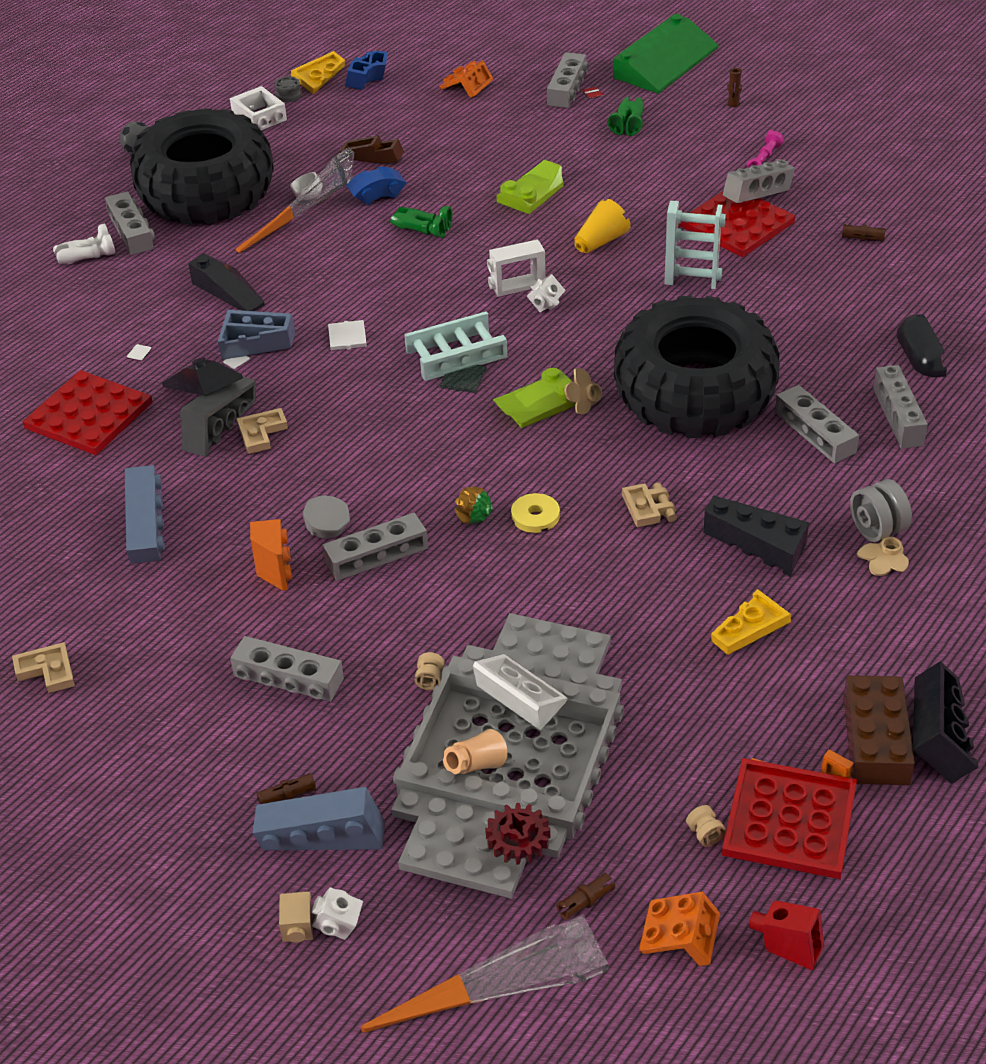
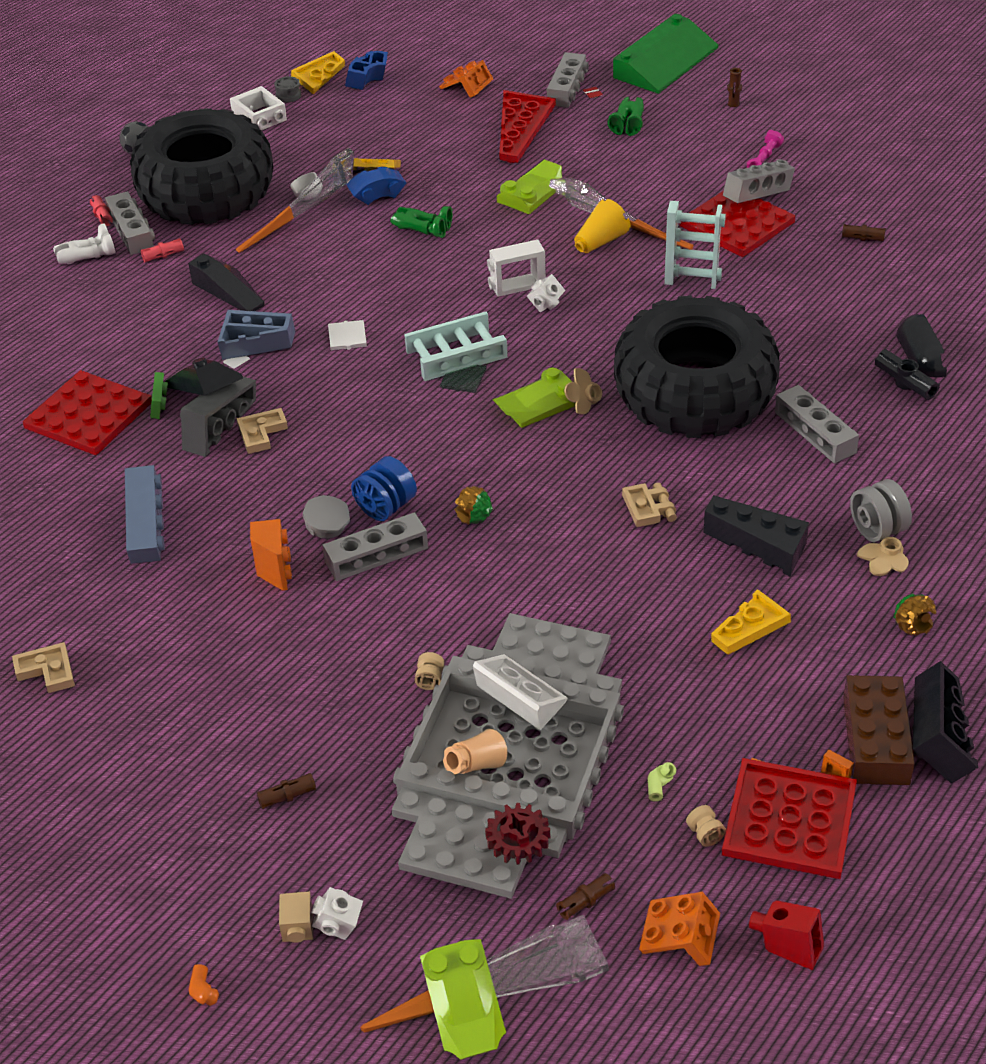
white sticker [127,344,151,360] -> none
light grey brick [230,636,344,702] -> none
sand blue wedge [253,787,385,850] -> none
reddish brown slope [339,135,404,163] -> none
light yellow tile [511,493,560,533] -> none
light grey brick [873,365,928,449] -> none
none -> coral pin [90,195,113,226]
none -> coral pin [140,238,184,263]
none -> bright green plate [150,372,168,419]
none -> orange arm [189,964,219,1006]
none -> yellow wing [340,158,401,171]
none -> blue wheel [351,456,417,521]
none -> lime slope [420,939,506,1060]
none -> red wing [499,90,556,163]
none -> clear plate [549,178,693,250]
none -> yellowish green arm [648,762,676,801]
none -> black piece [875,349,940,401]
none -> pearl gold piece [894,594,937,636]

